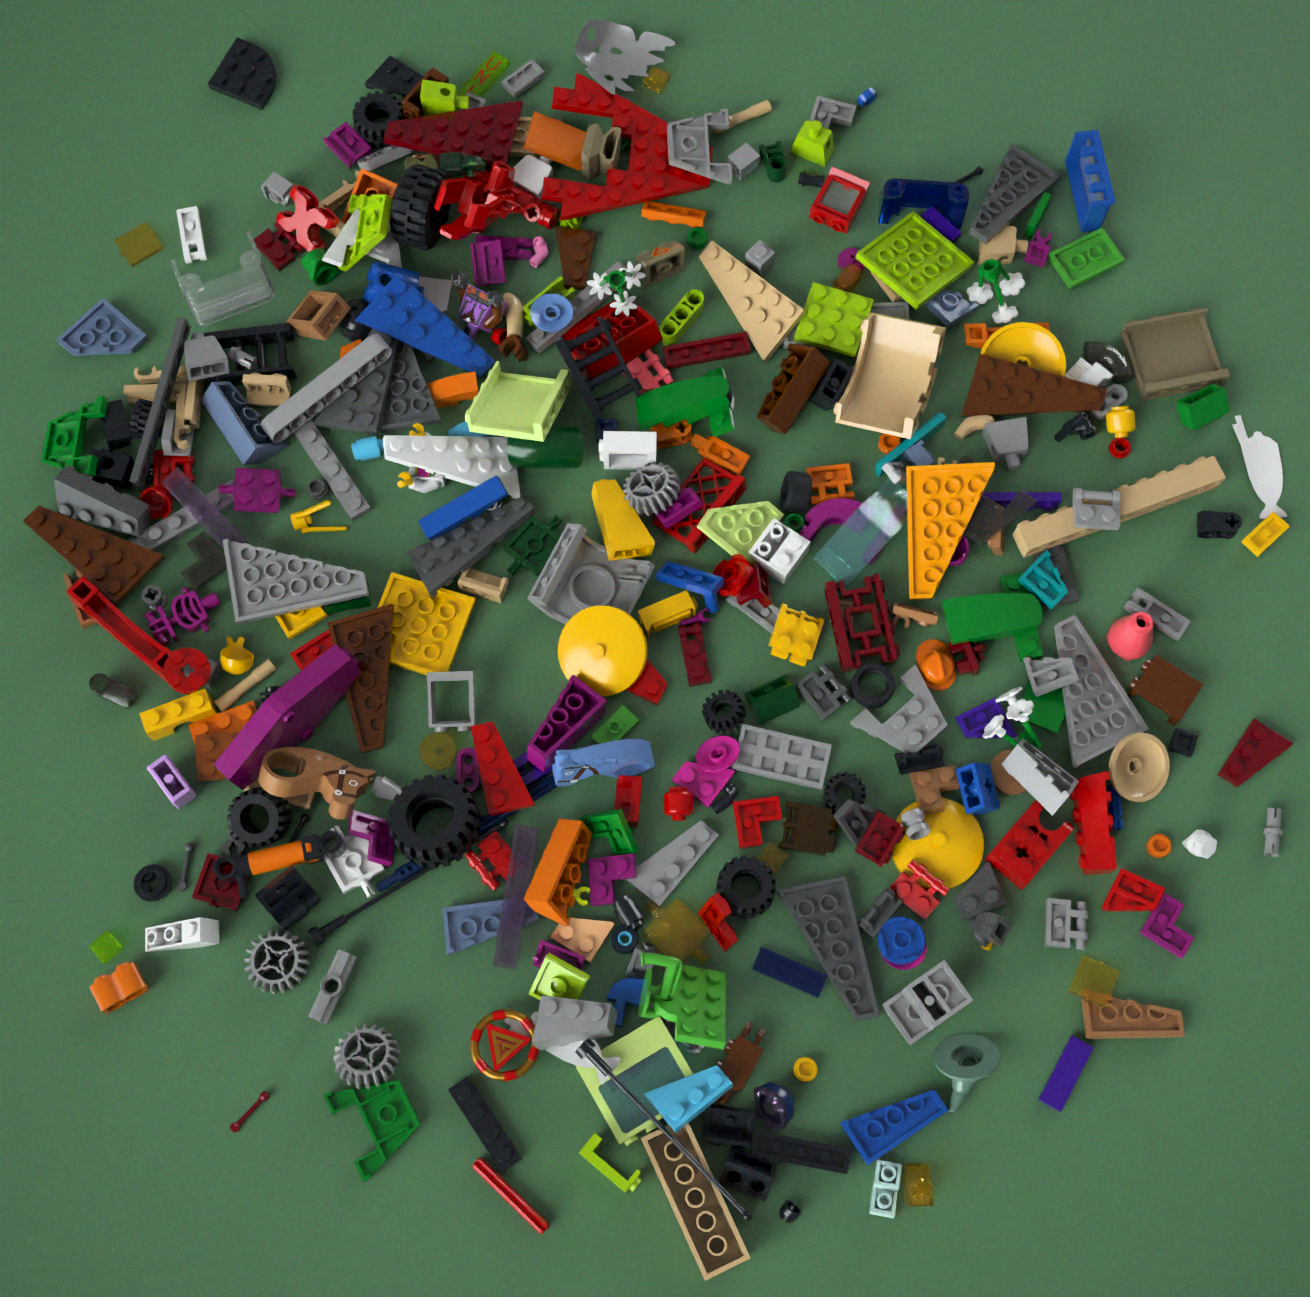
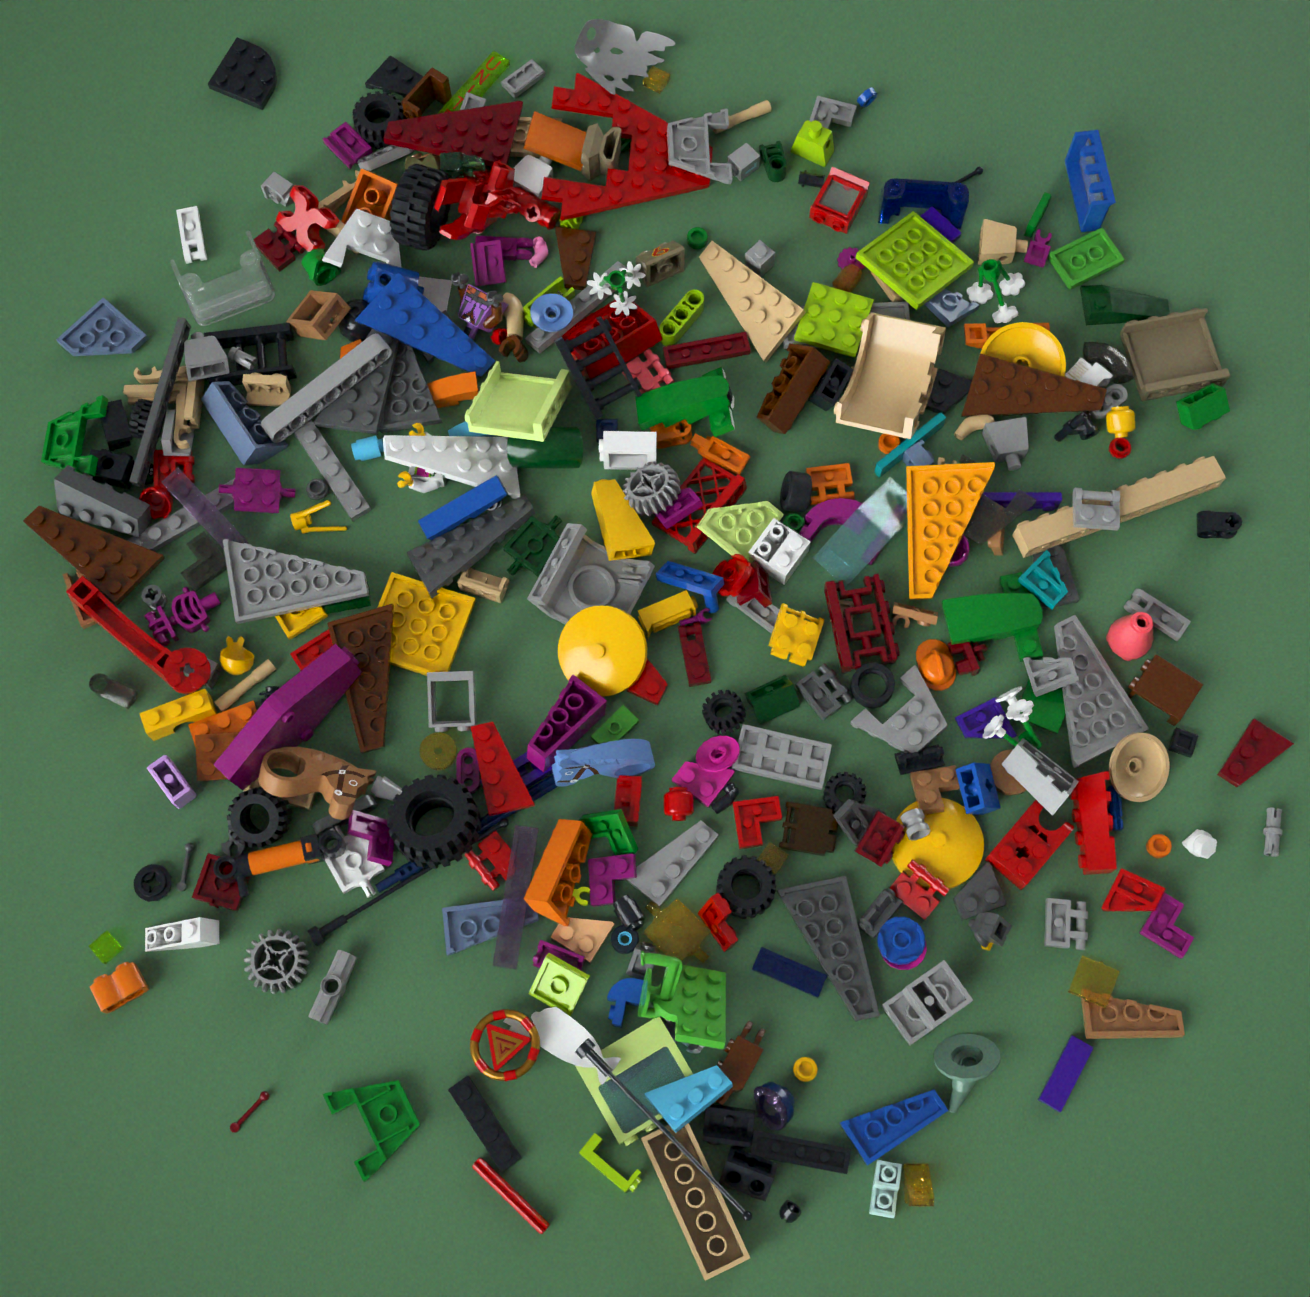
clear yellow piece [114,222,163,267] -> none
black plate [255,865,321,931] -> none
black hinge [288,814,310,843] -> none
light grey gear [333,1023,400,1089] -> none
lime wing [338,194,392,272] -> none
lime torso [420,80,469,116] -> none
light grey wedge [532,995,618,1051] -> none
orange plate [641,201,706,228] -> none
light grey plate [882,462,909,484] -> none
dark grey wing [969,144,1061,245] -> none
white sticker [1232,415,1287,519] -> none
yellow plate [1241,511,1290,557] -> none
none -> dark grey beam [312,794,378,837]
none -> black wing [926,368,972,415]
none -> dark green wedge [1080,285,1170,326]

